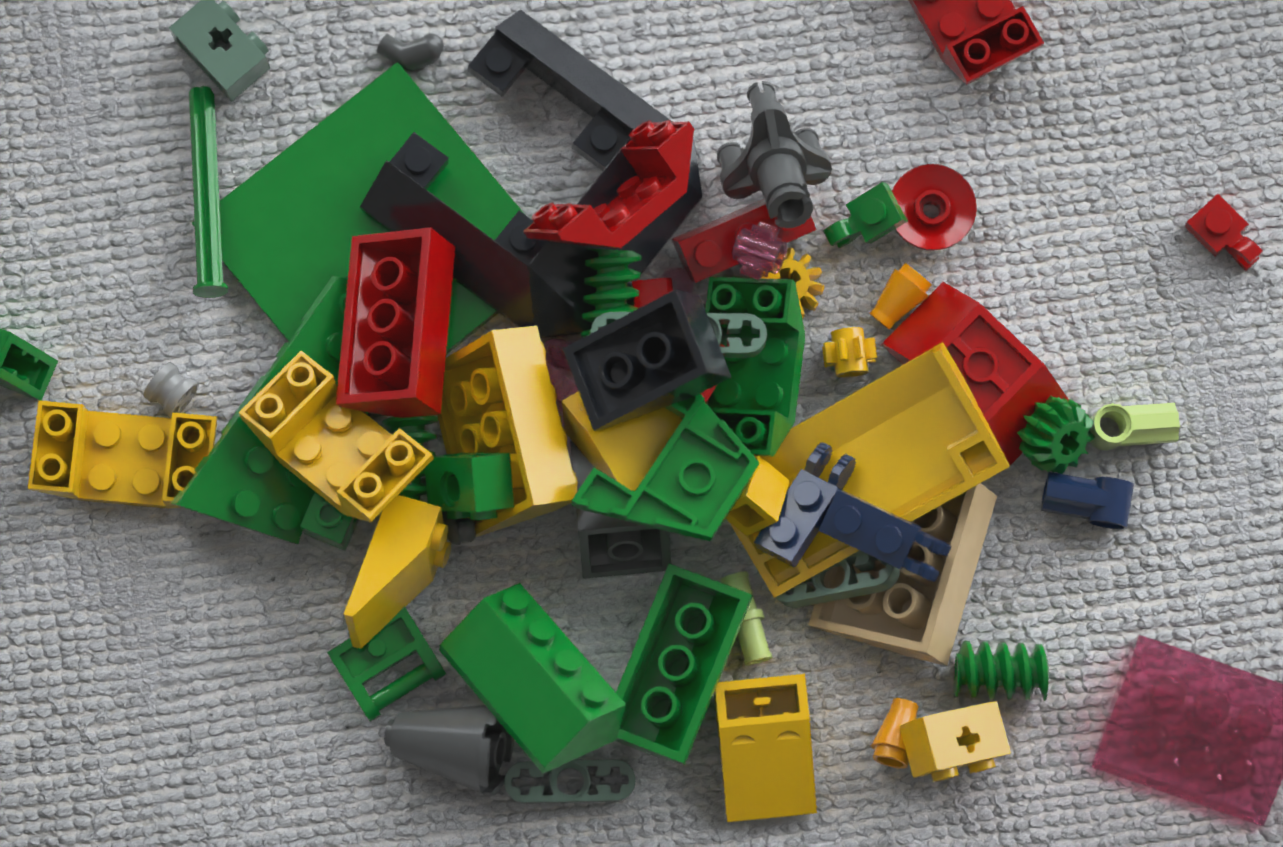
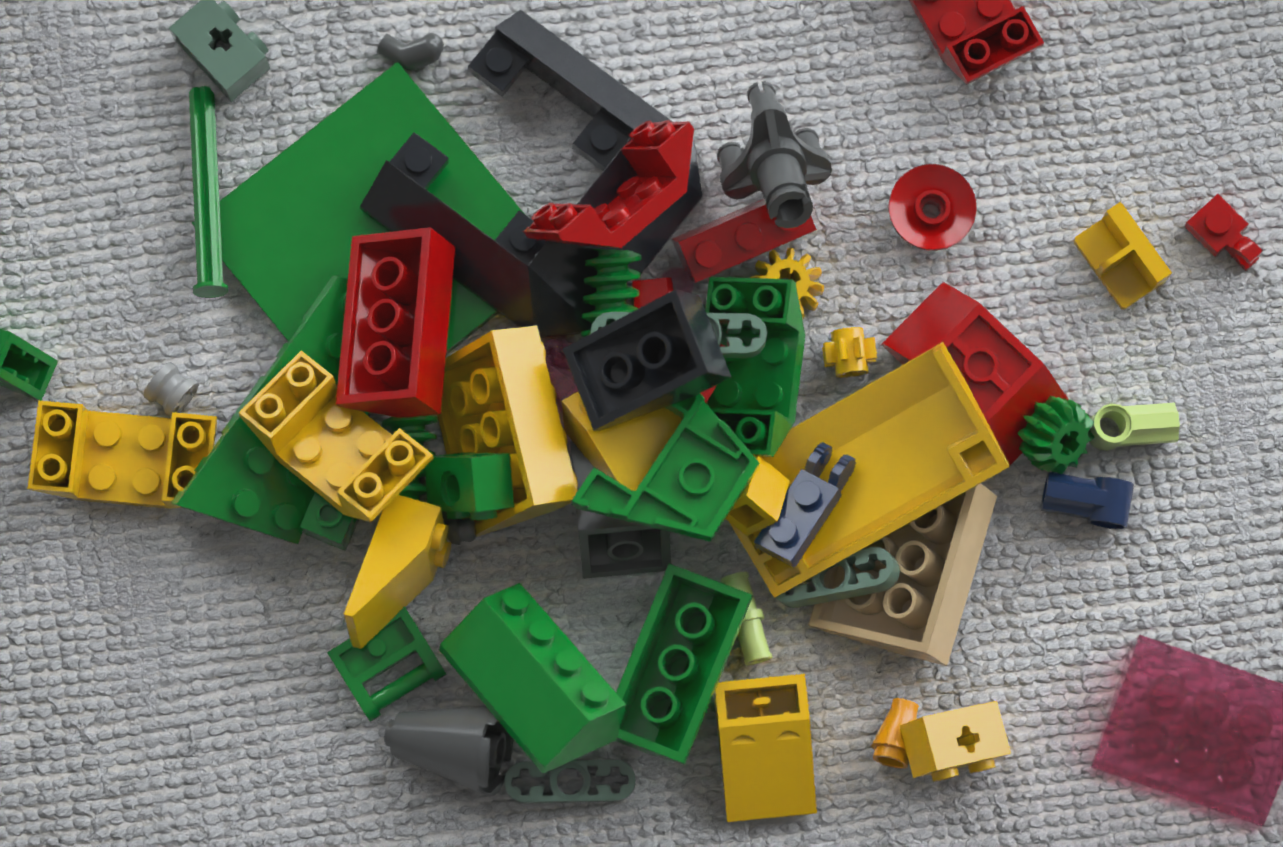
clear pink gear [732,222,787,281] -> none
dark blue hinge [818,489,951,582] -> none
green plate [823,182,908,248] -> none
light orange cone [869,263,932,330] -> none
green piece [953,641,1049,701] -> none
none -> yellow panel [1074,201,1172,310]

